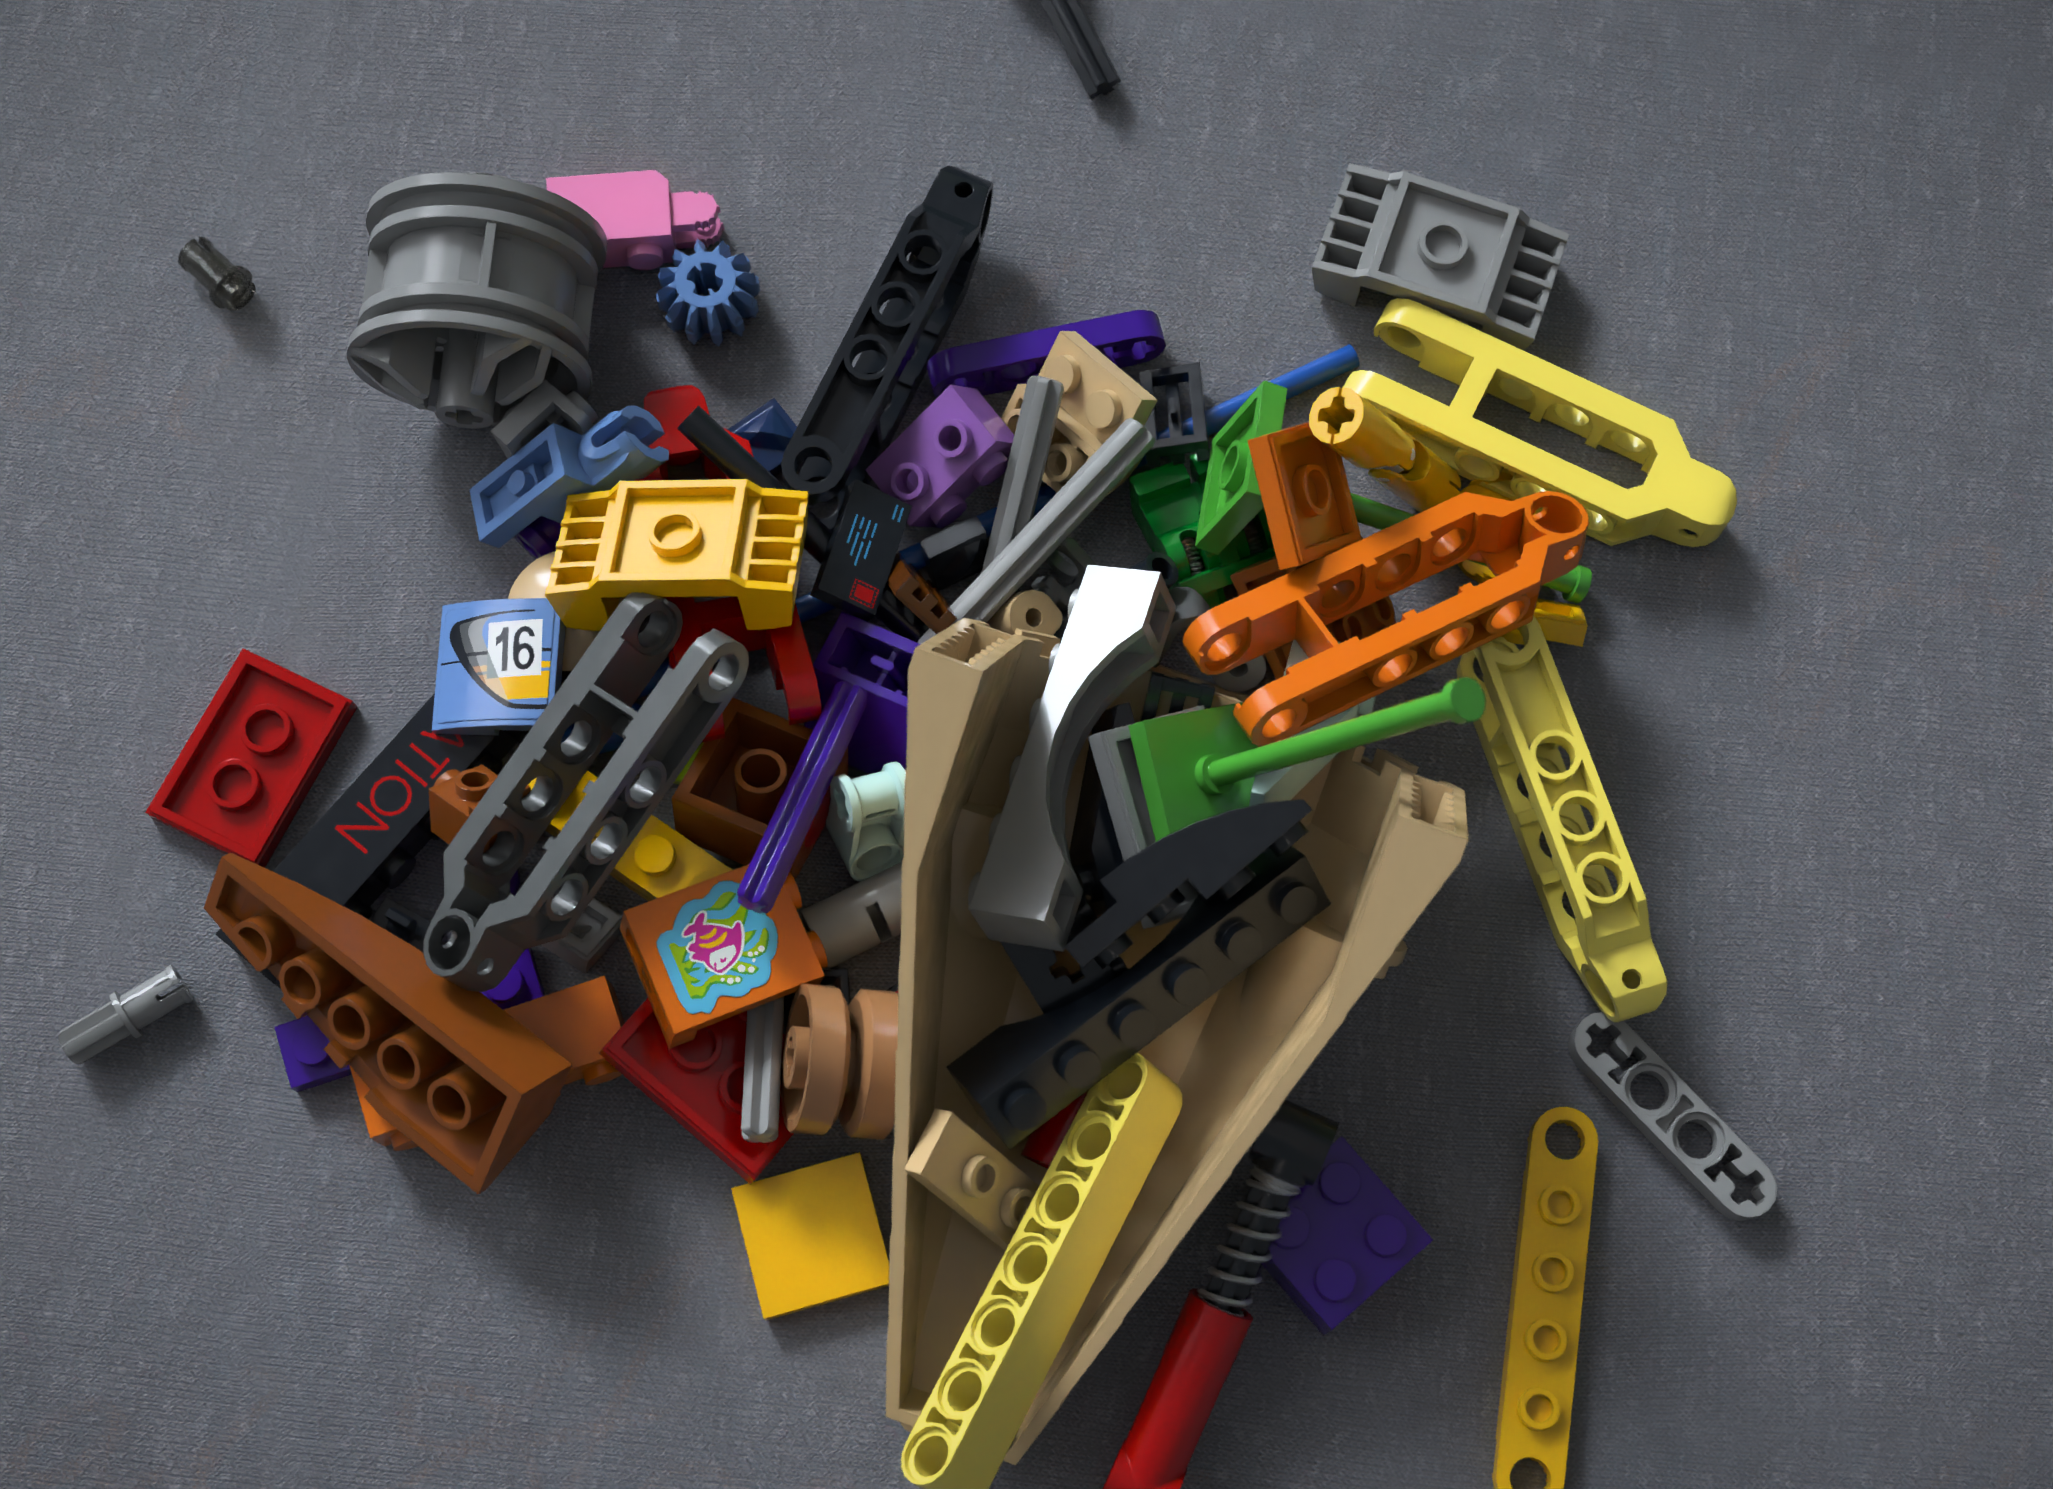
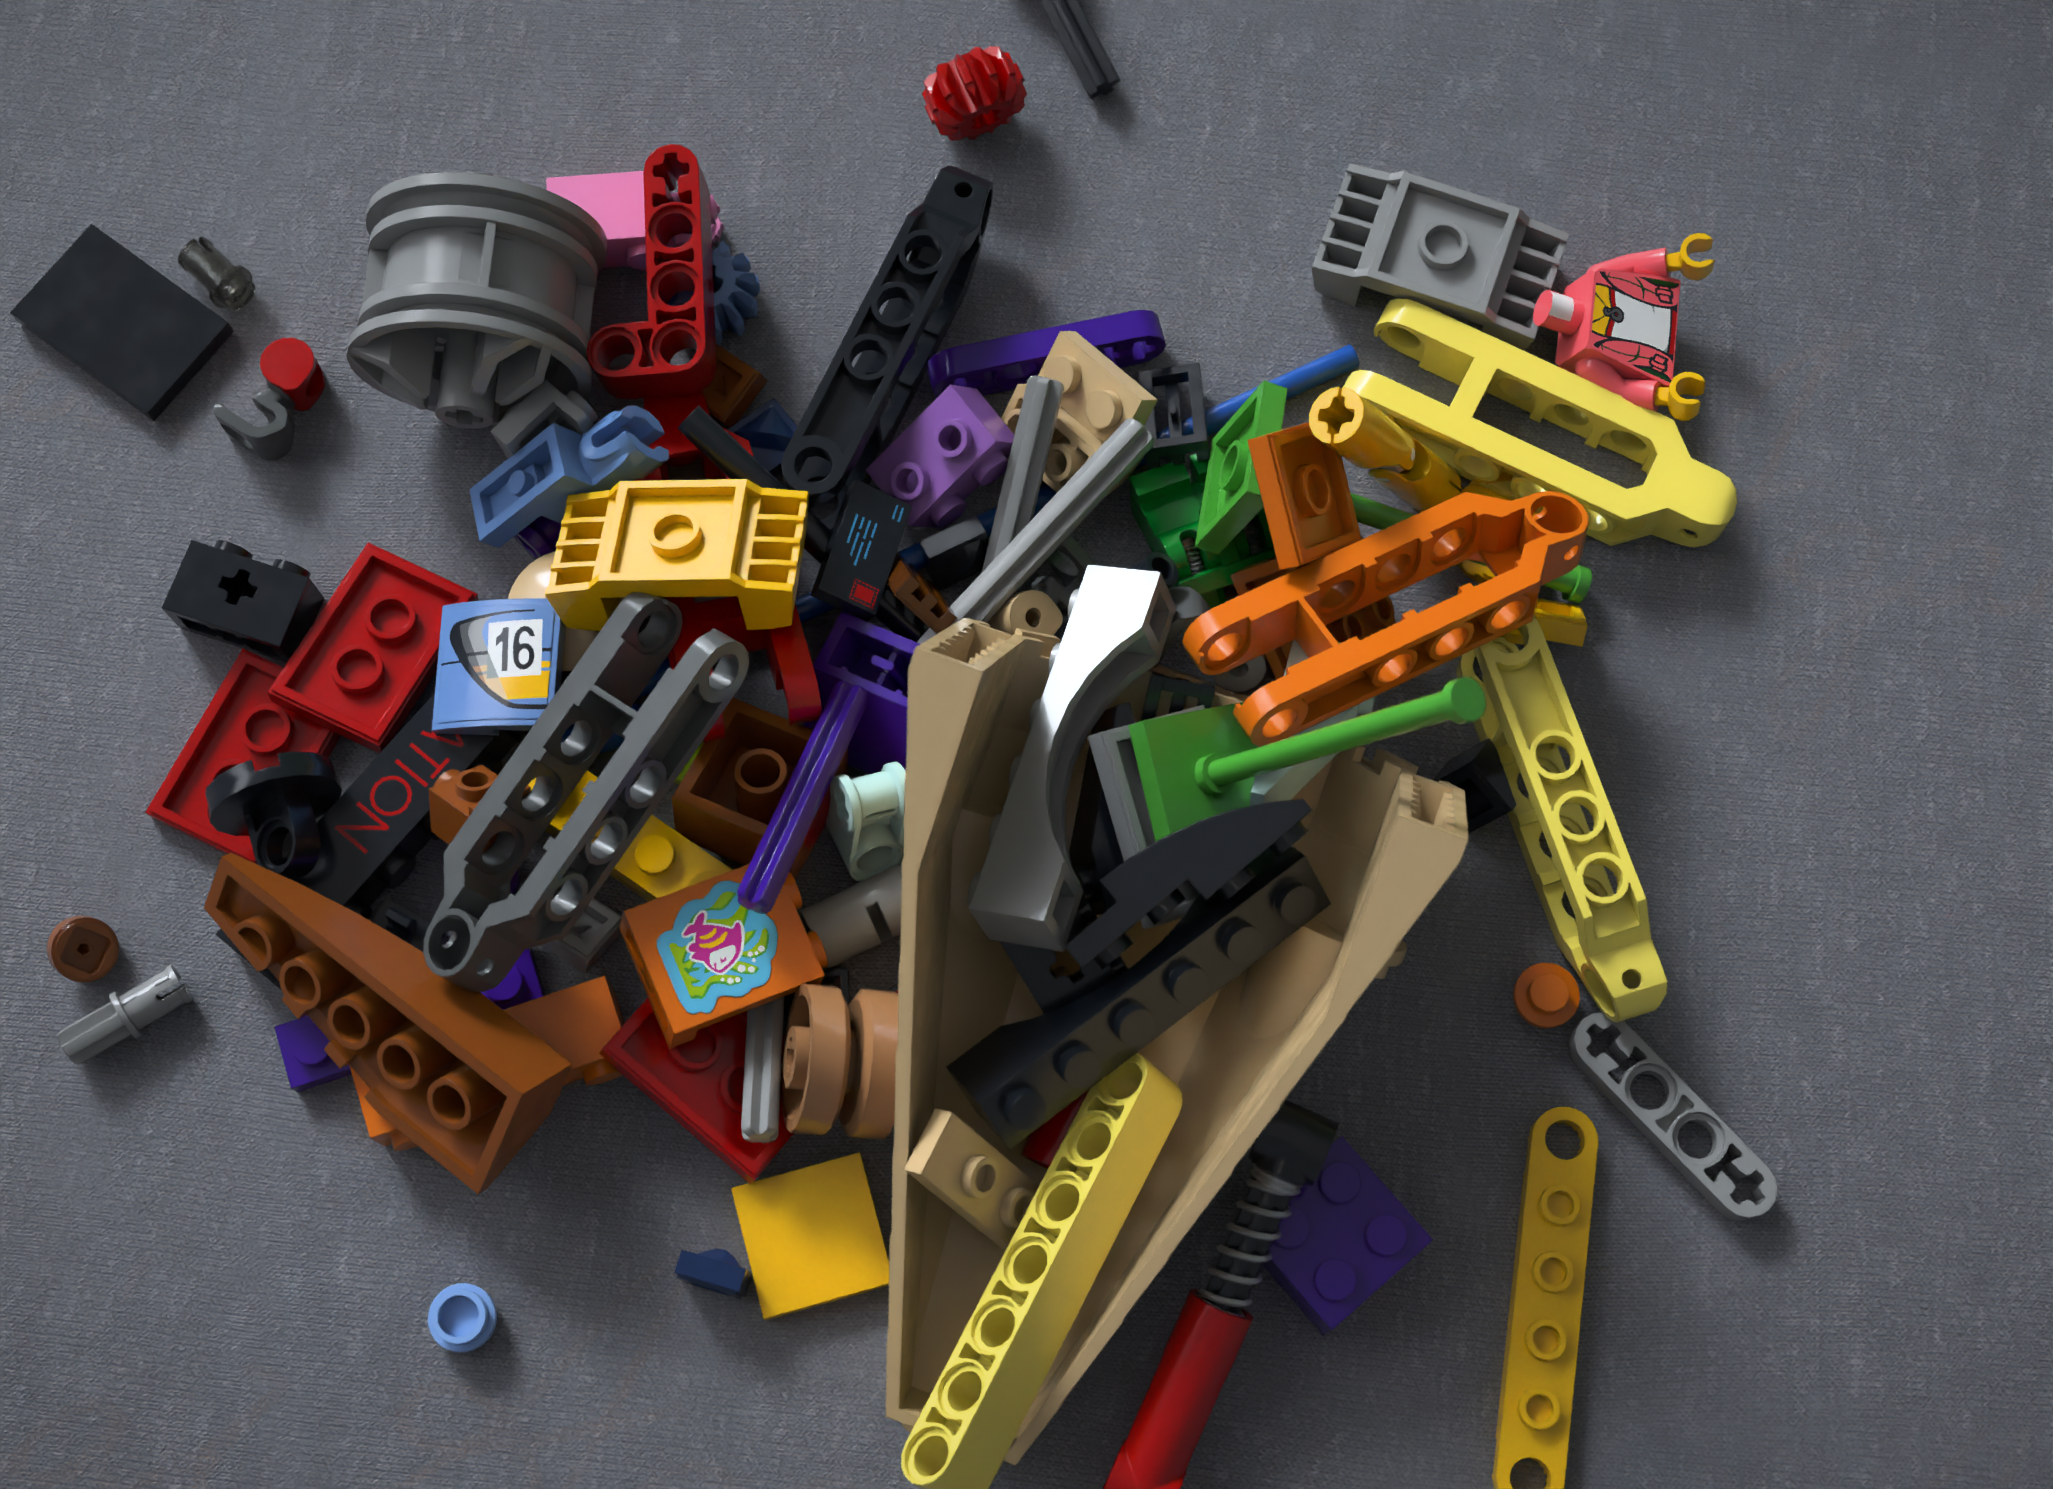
none -> black tile [10,224,234,421]
none -> dark orange tile [47,915,119,983]
none -> black brick [162,540,325,663]
none -> black tile [205,752,342,878]
none -> leg [214,338,325,460]
none -> red tile [267,542,479,754]
none -> light blue plate [428,1283,497,1353]
none -> red beam [586,144,717,399]
none -> dark blue tile [674,1248,753,1300]
none -> dark orange tile [701,344,768,428]
none -> red gear [922,46,1027,141]
none -> black slope [1433,738,1516,833]
none -> orange plate [1513,963,1580,1029]
none -> torso [1533,233,1715,421]

